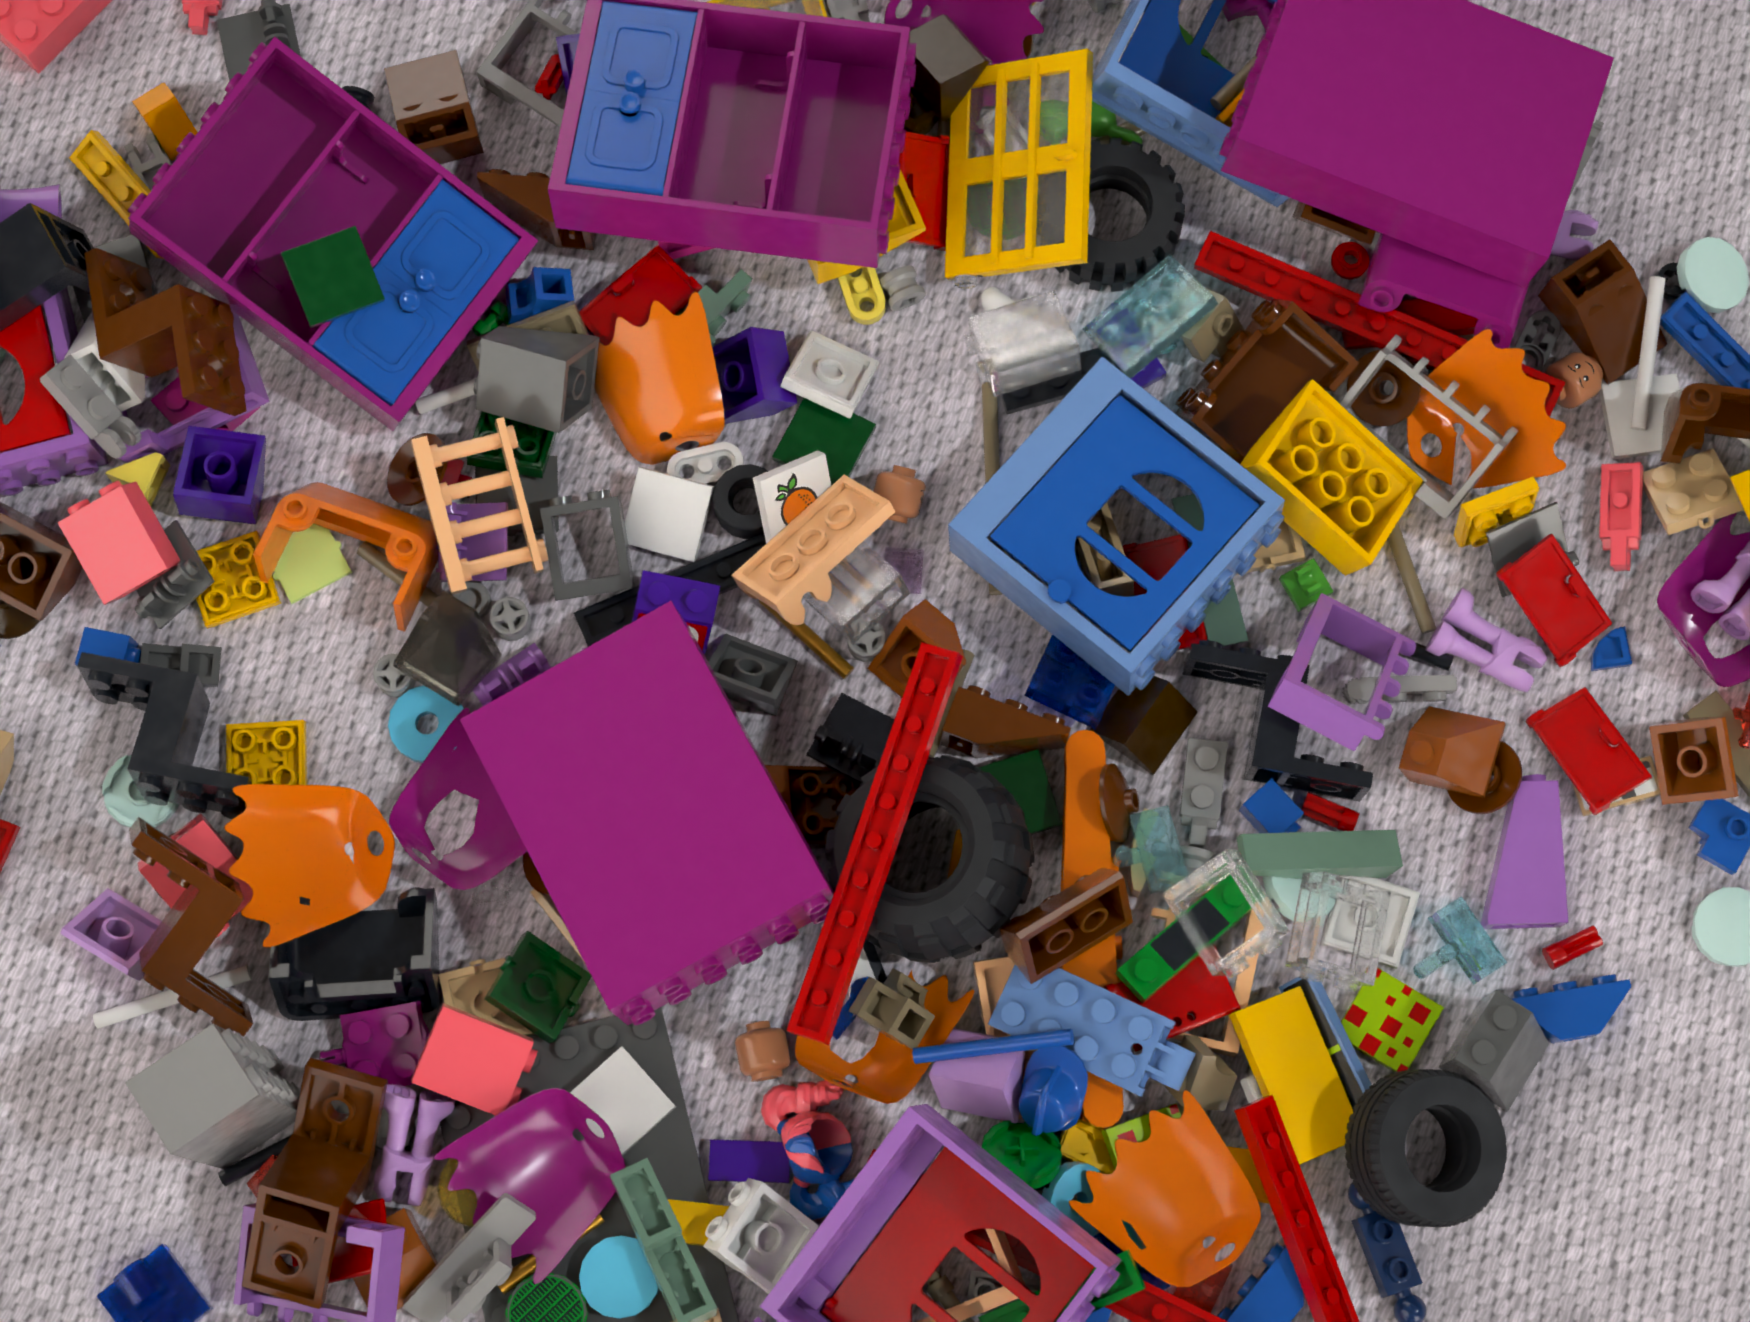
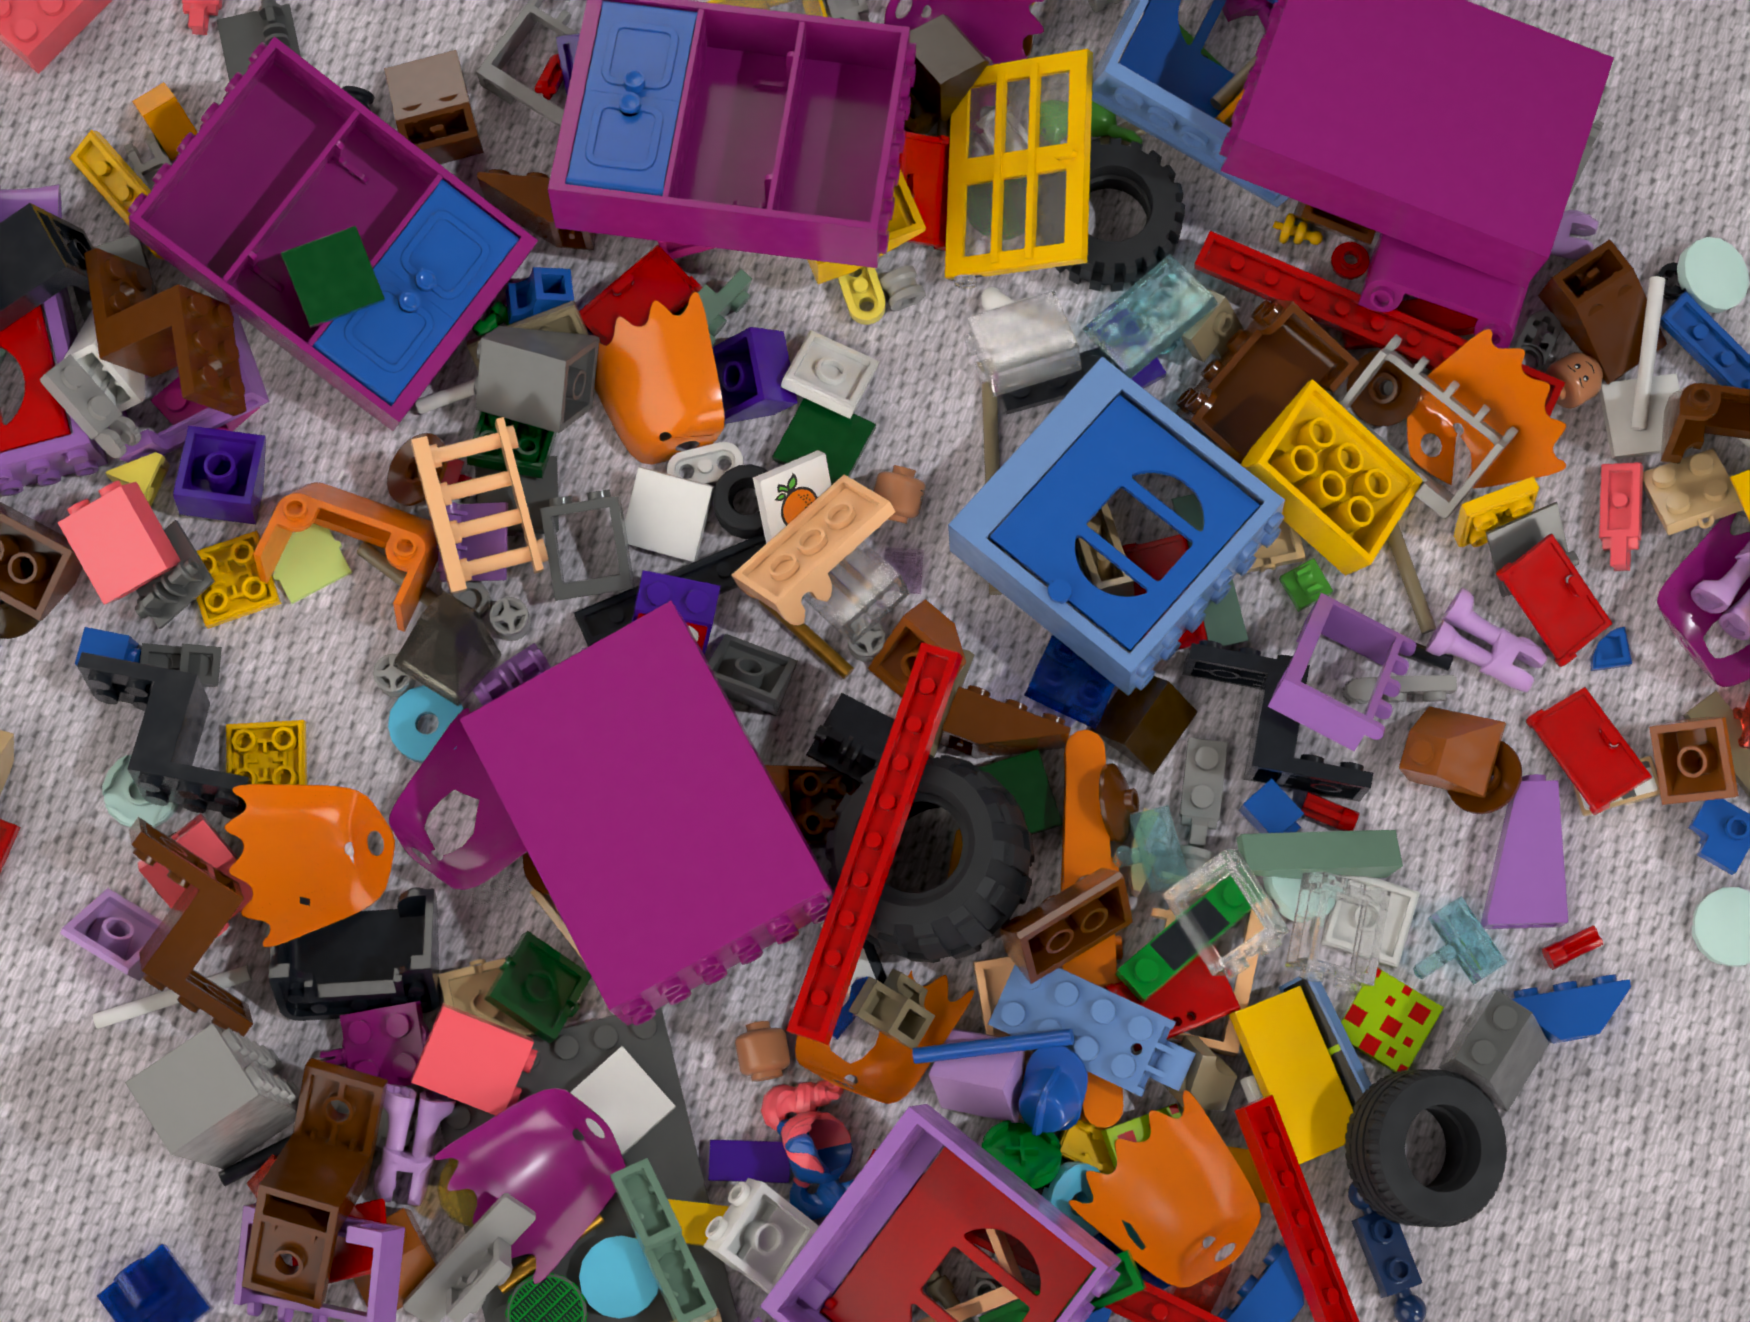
none -> yellow hair [1272,213,1323,245]

